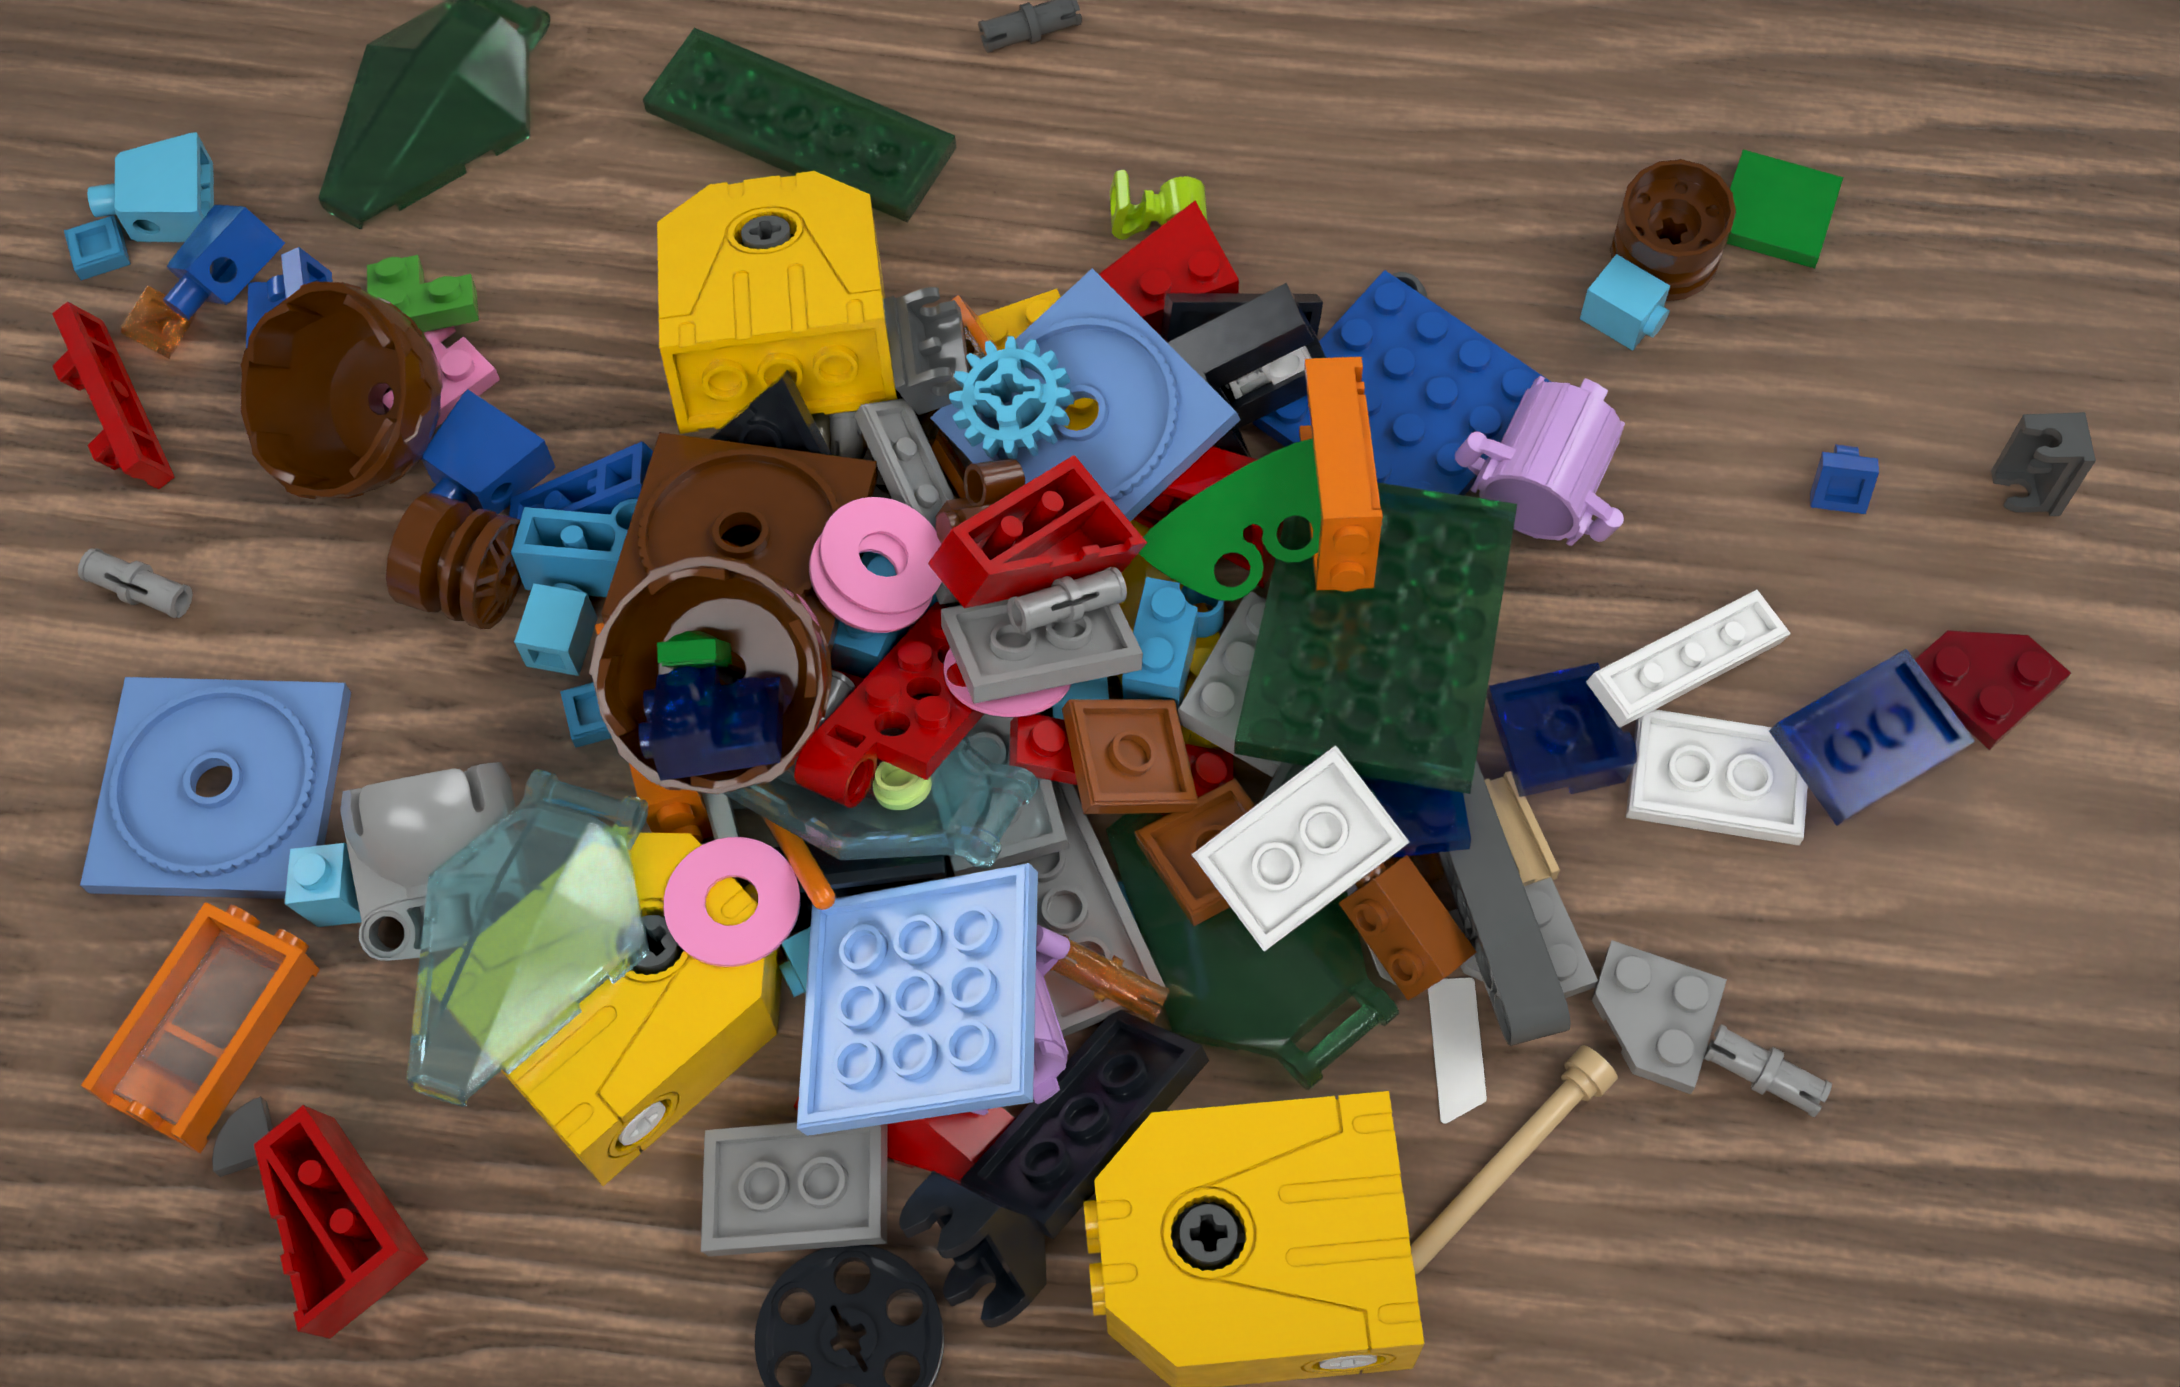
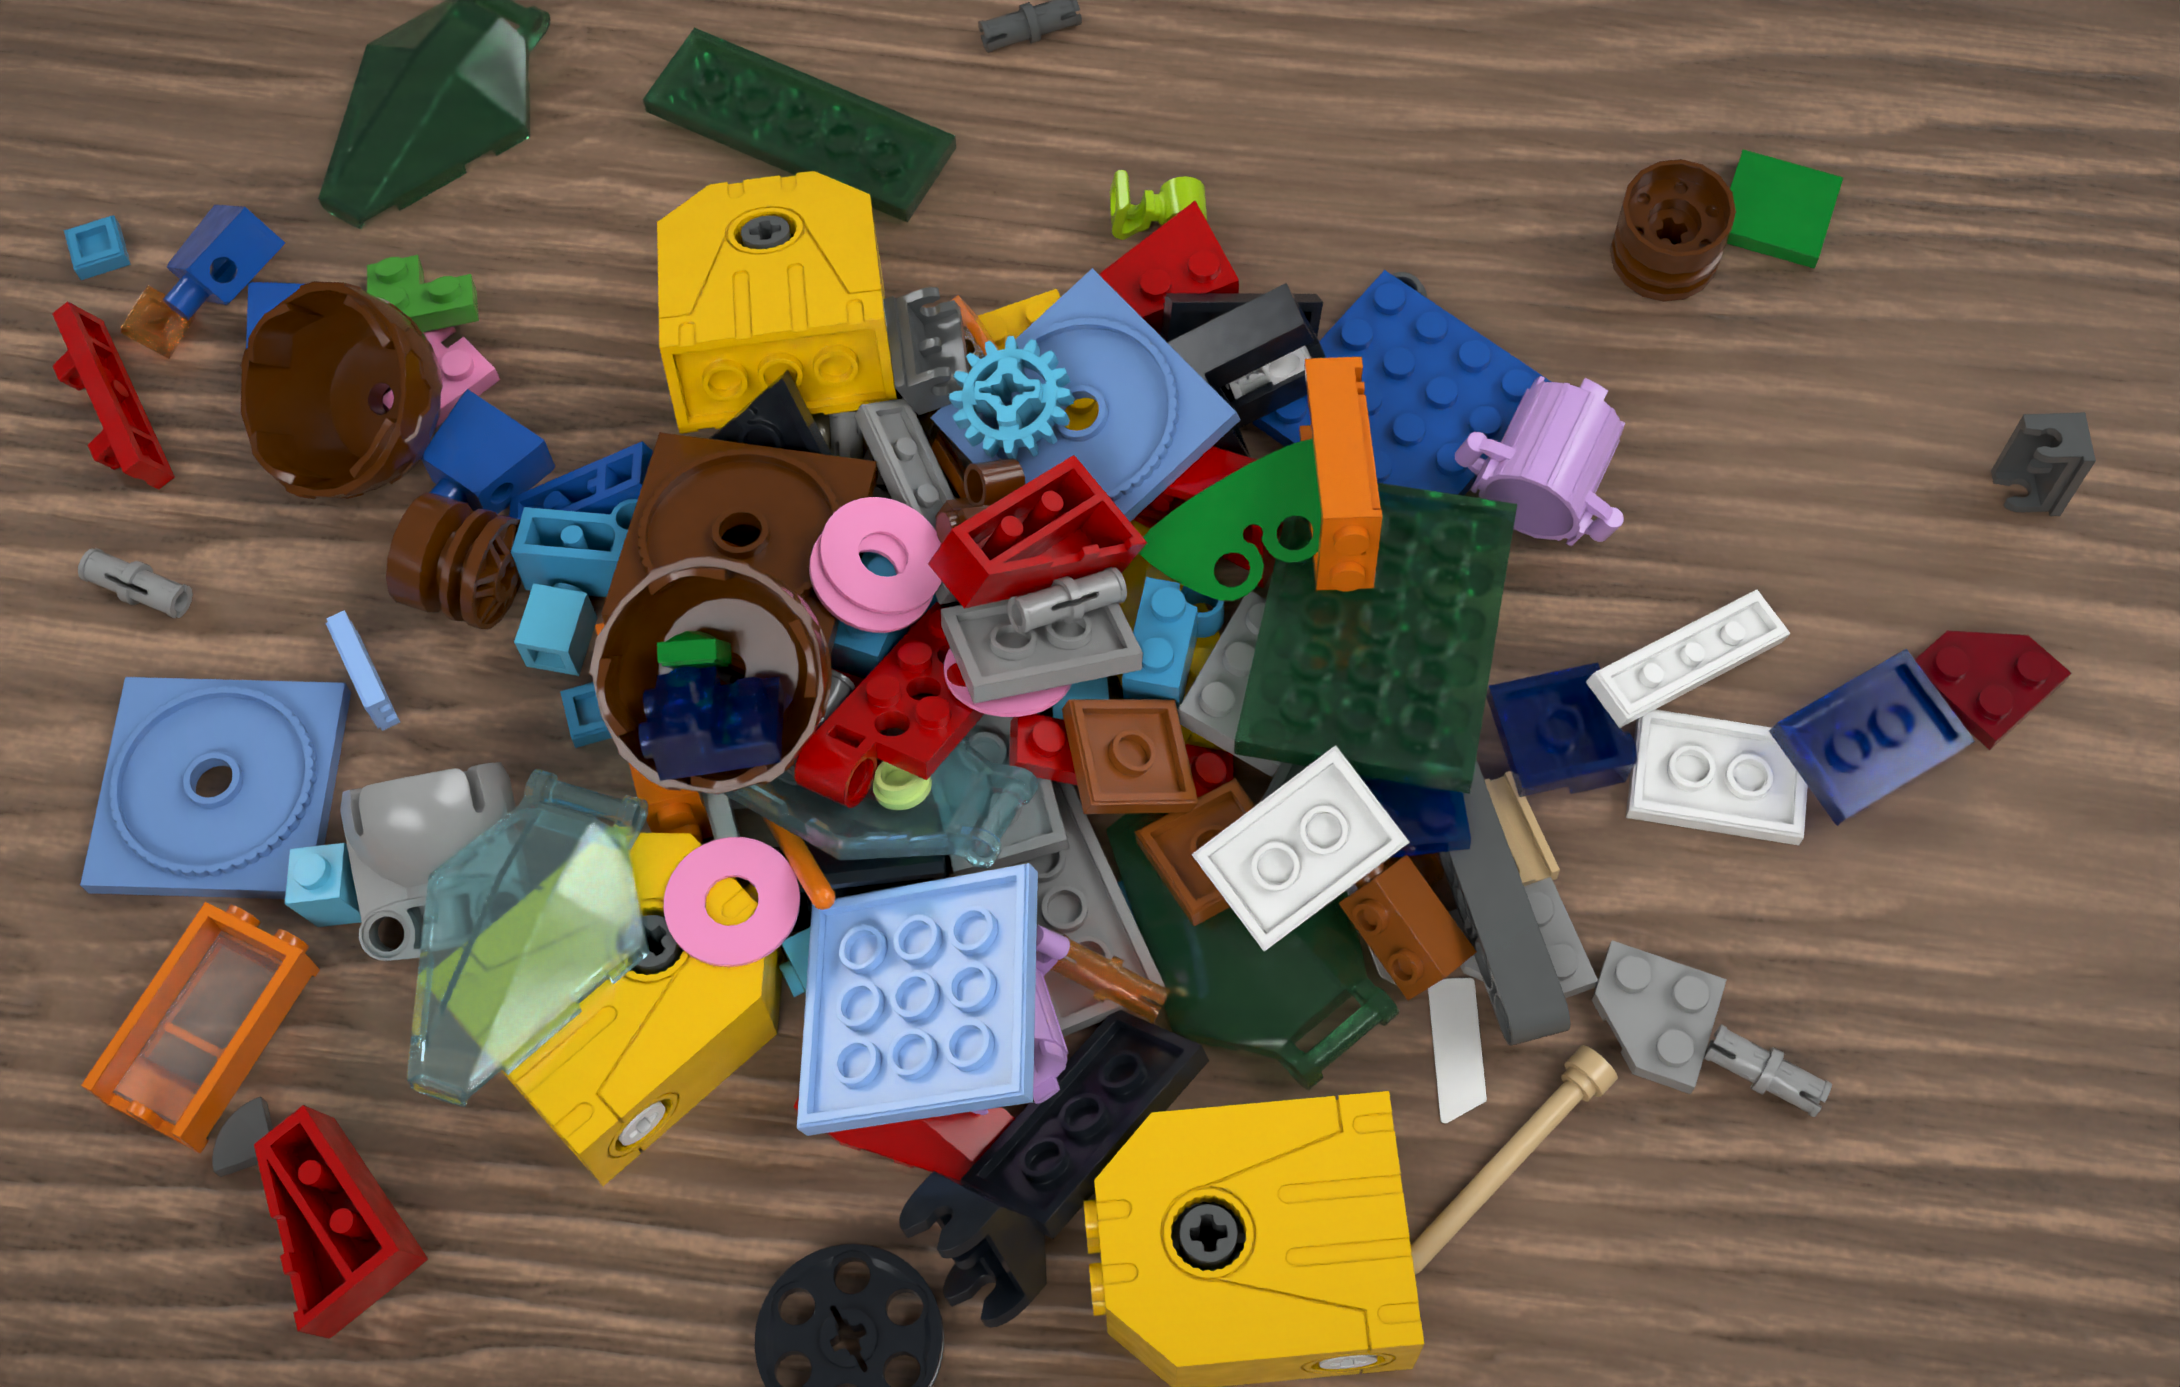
medium azure torso [87,132,214,242] -> none
blue tile [266,247,333,303] -> none
light grey plate [701,1123,888,1256] -> none
medium azure brick [1580,254,1670,351] -> none
blue tile [1810,444,1879,514] -> none
none -> light blue tile [326,610,400,731]

